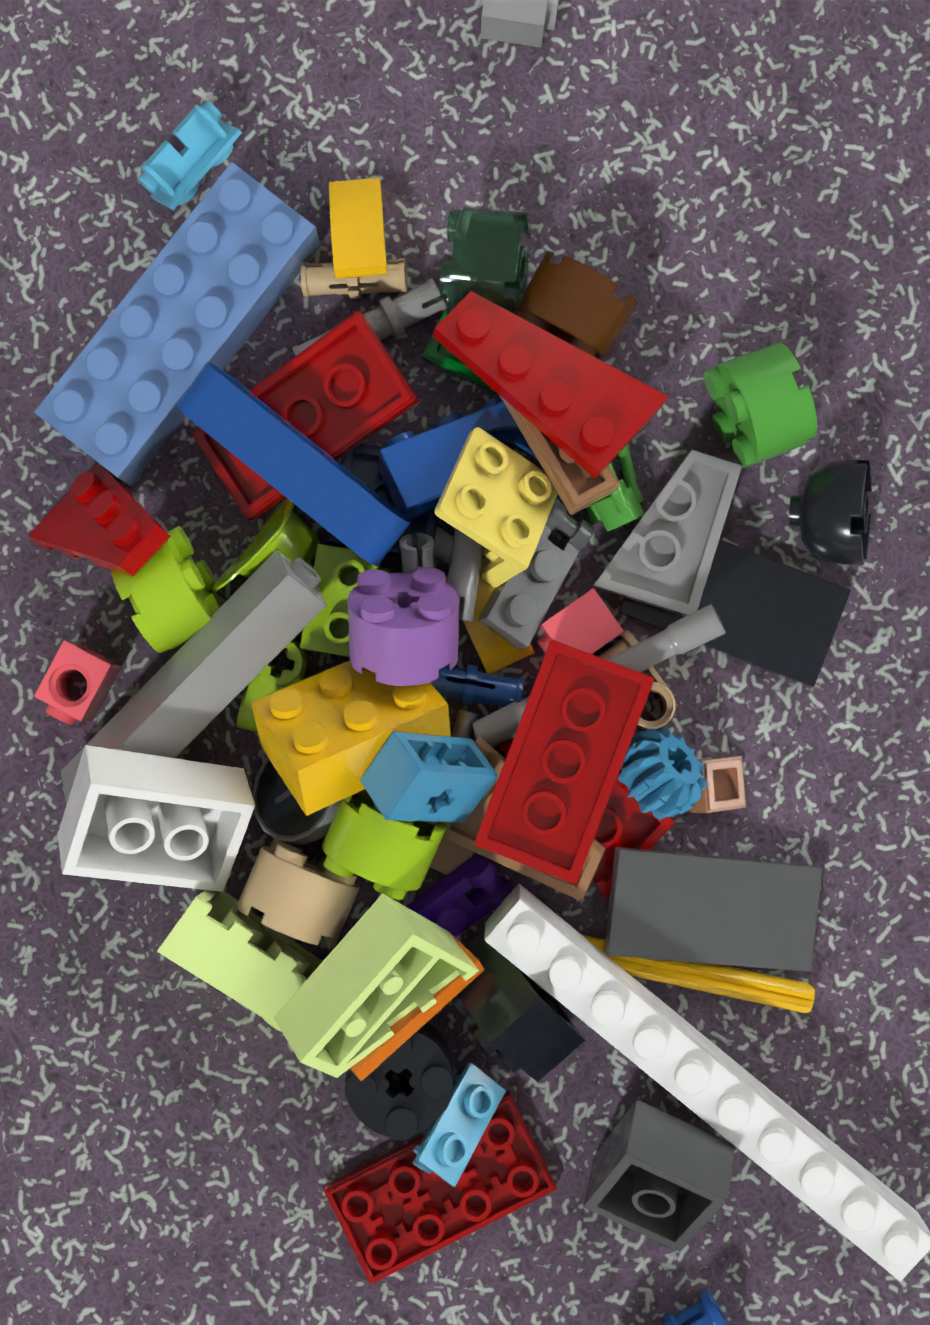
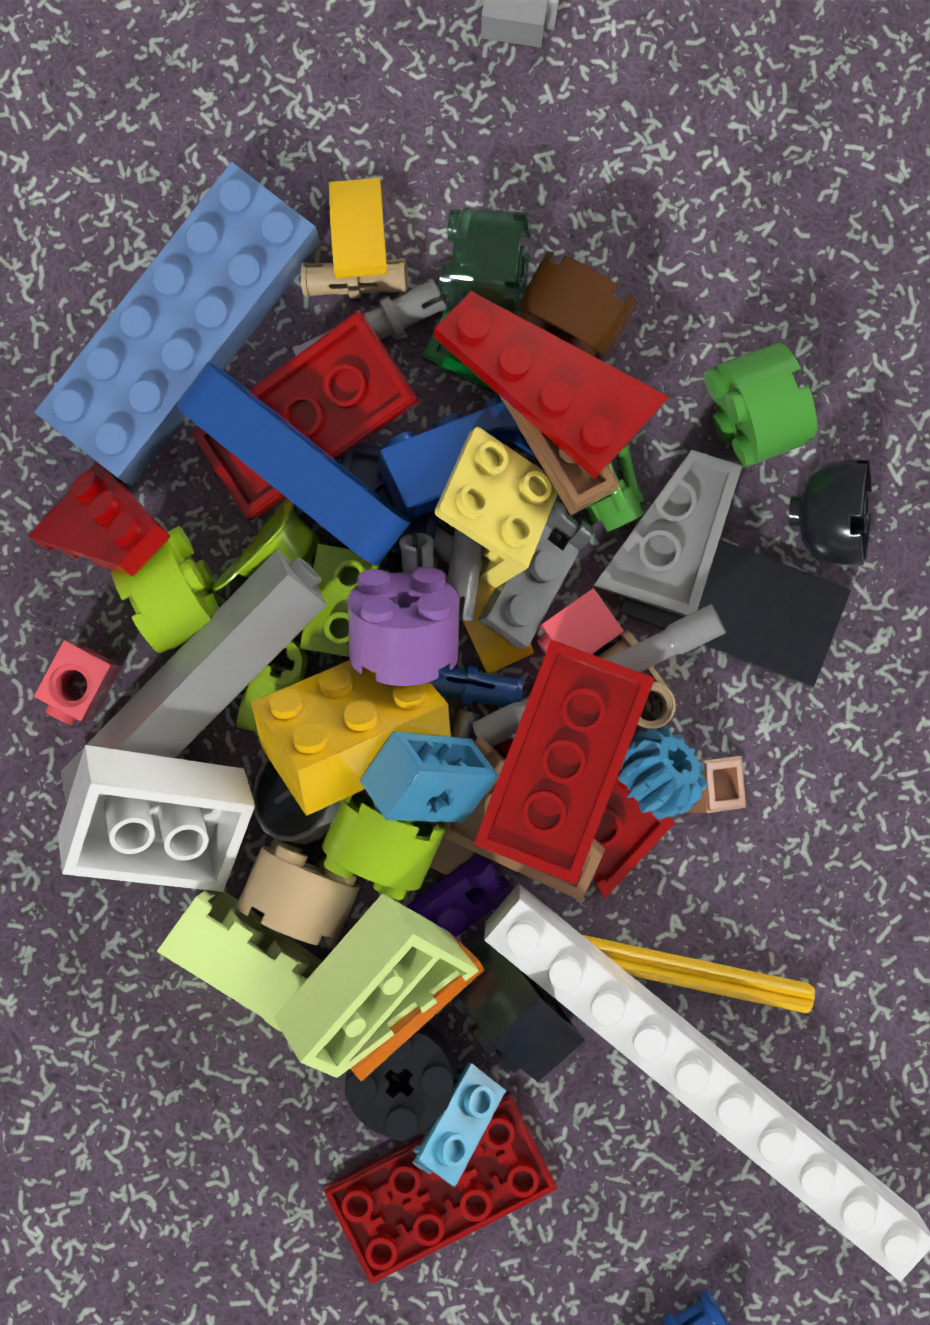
medium azure hinge [137,101,242,211] -> none
dark grey brick [583,1100,735,1252] -> none
dark grey tile [604,846,823,972] -> none

